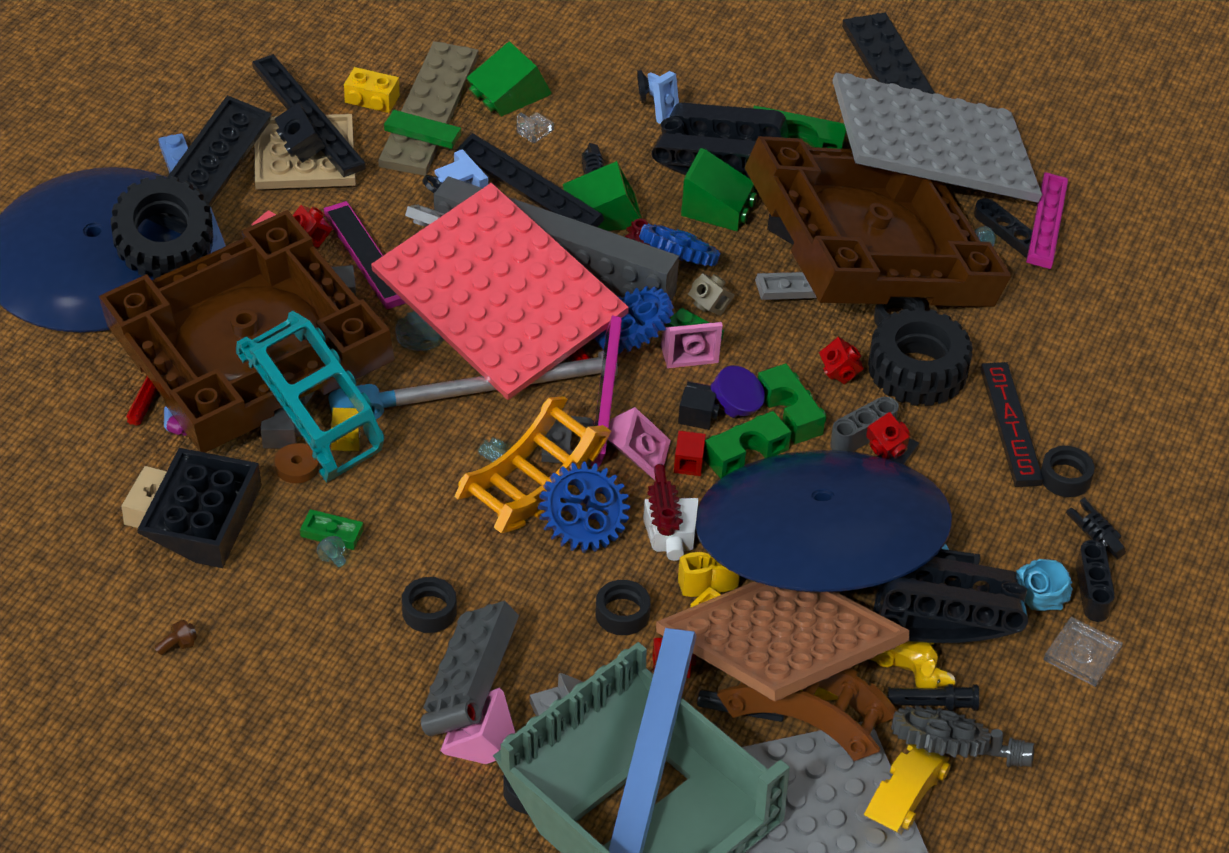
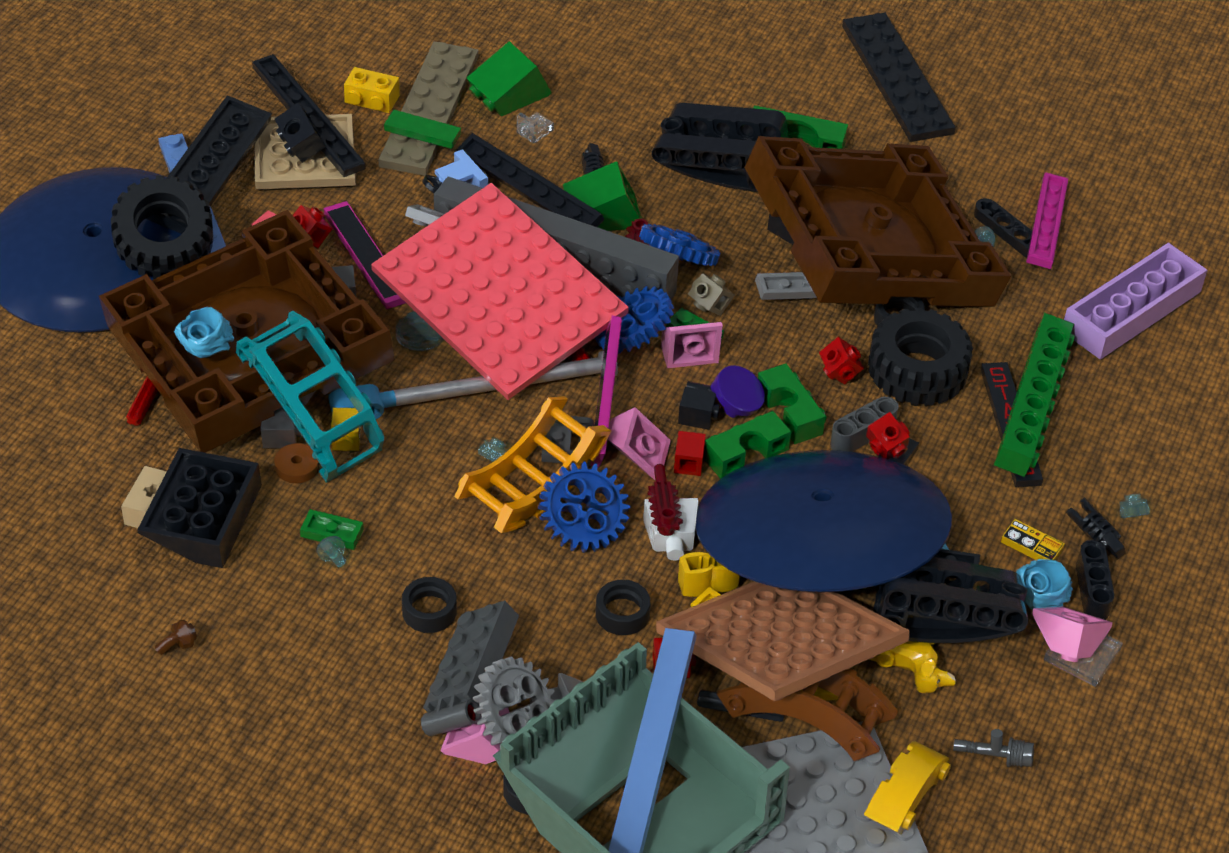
magenta arm [164,406,188,436] -> none
light blue piece [637,69,679,124] -> none
green slope [681,148,757,231] -> none
light grey plate [832,73,1042,202] -> none
black pin [887,684,979,711] -> none
dark grey gear [891,706,991,758] -> none
black tyre [1041,446,1095,497] -> none
none -> medium azure hair [174,307,234,358]
none -> light grey gear [473,657,555,750]
none -> green brick [994,313,1075,477]
none -> tile [1001,519,1065,560]
none -> bright pink slope [1032,606,1113,662]
none -> lavender brick [1064,243,1207,360]
none -> clear light blue plate [1119,493,1150,518]

